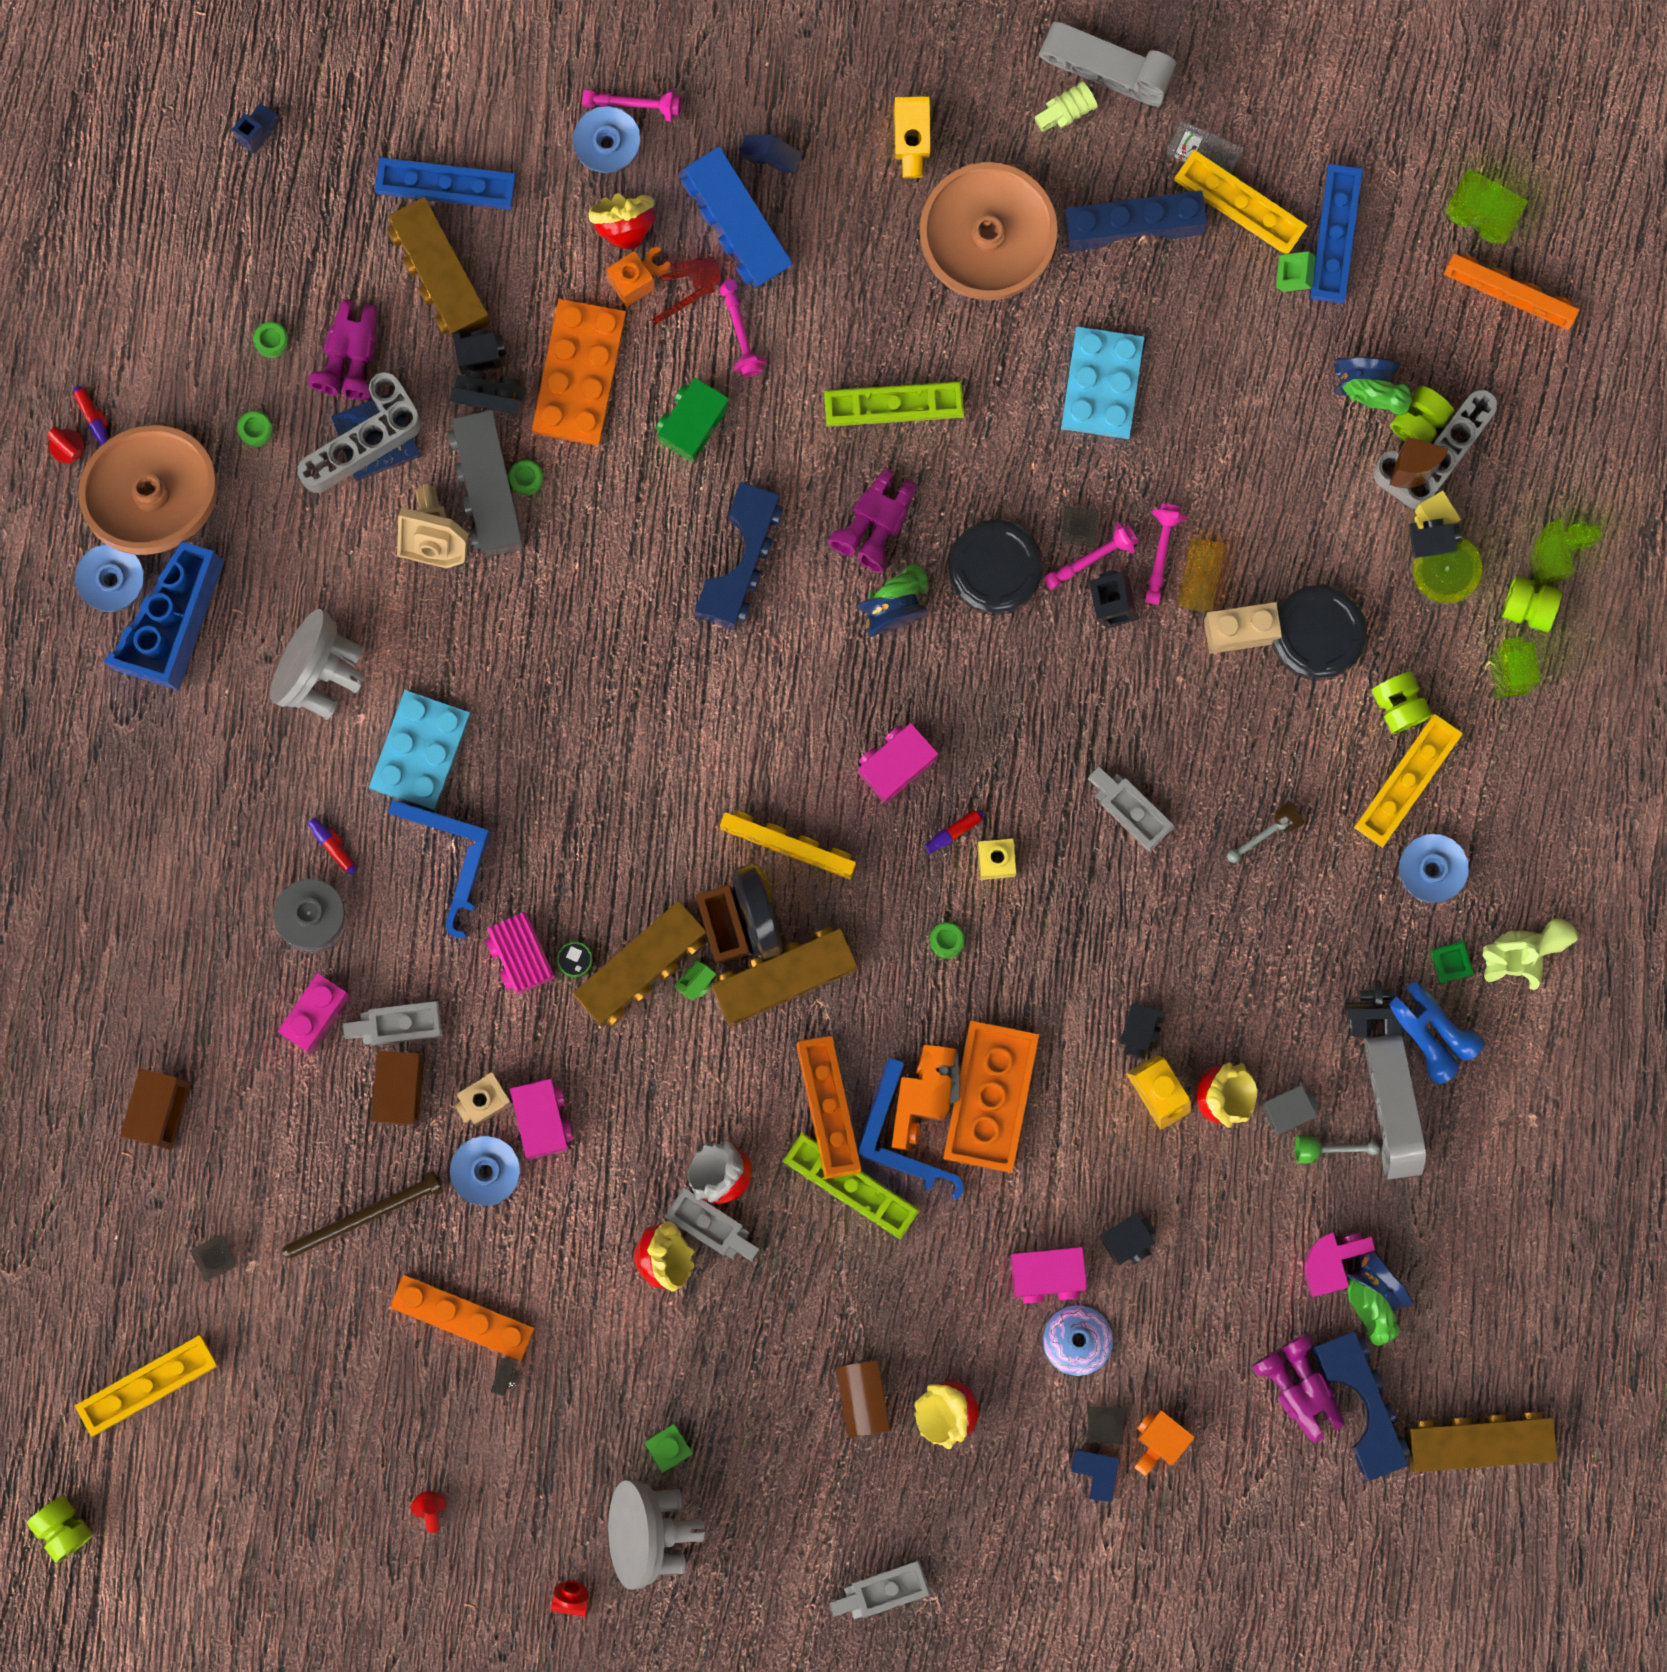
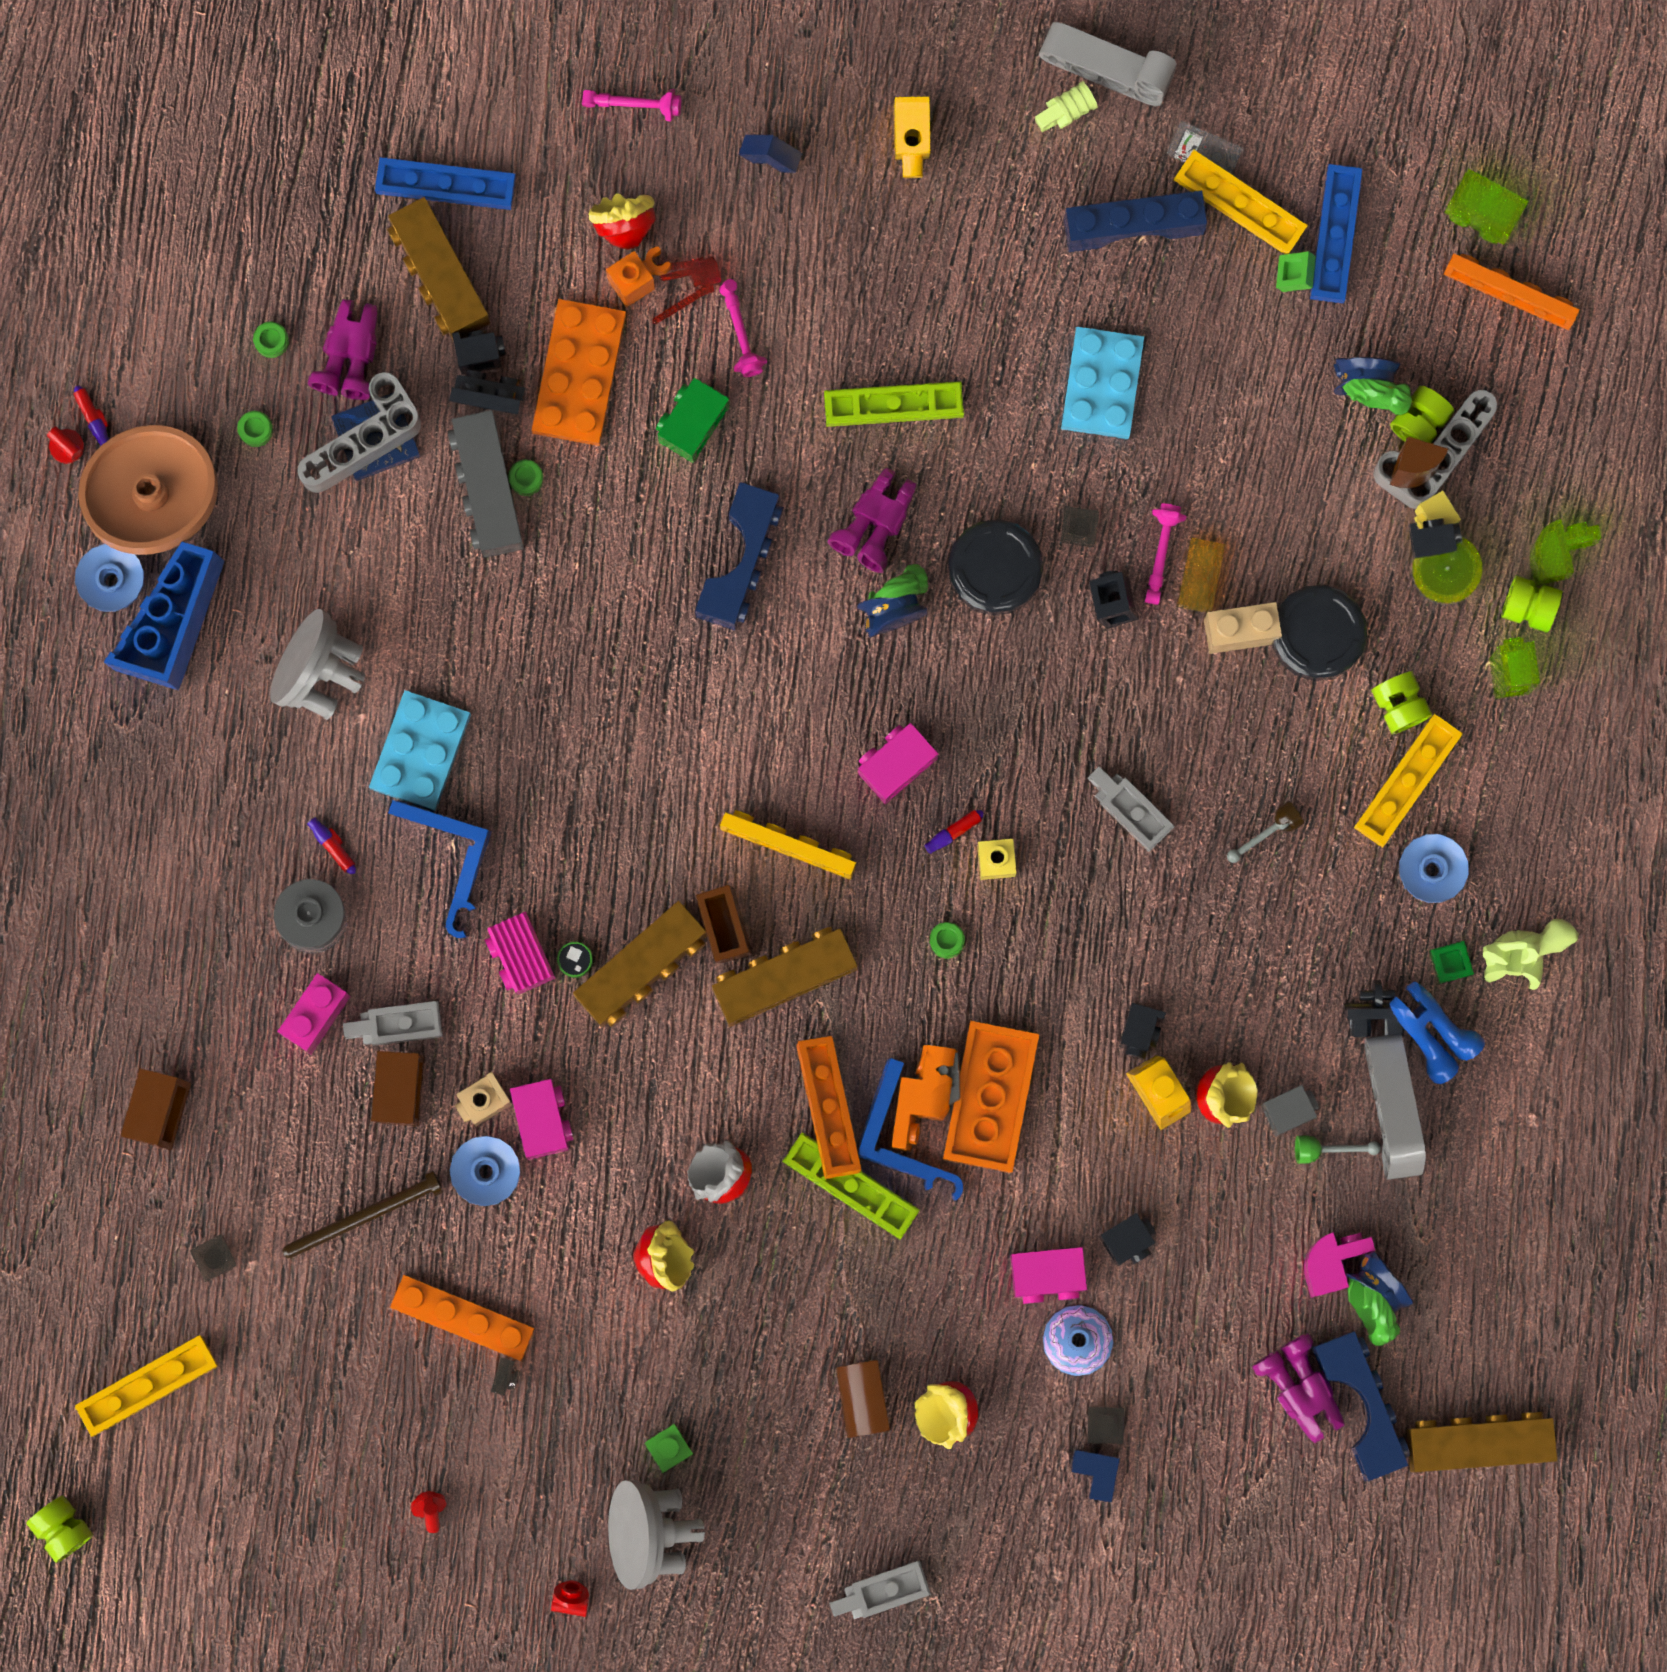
dark blue piece [232,103,280,154] -> none
tan piece [397,483,468,568] -> none
medium blue dish [572,106,641,173] -> none
light grey hinge [665,1188,760,1262] -> none
bright green plate [673,960,716,1001] -> none
blue wedge [678,146,793,288] -> none
black piece [731,863,786,960] -> none
nougat dish [920,162,1058,300] -> none
dark pink piece [1043,522,1139,590] -> none
orange brick [1133,1410,1195,1476] -> none

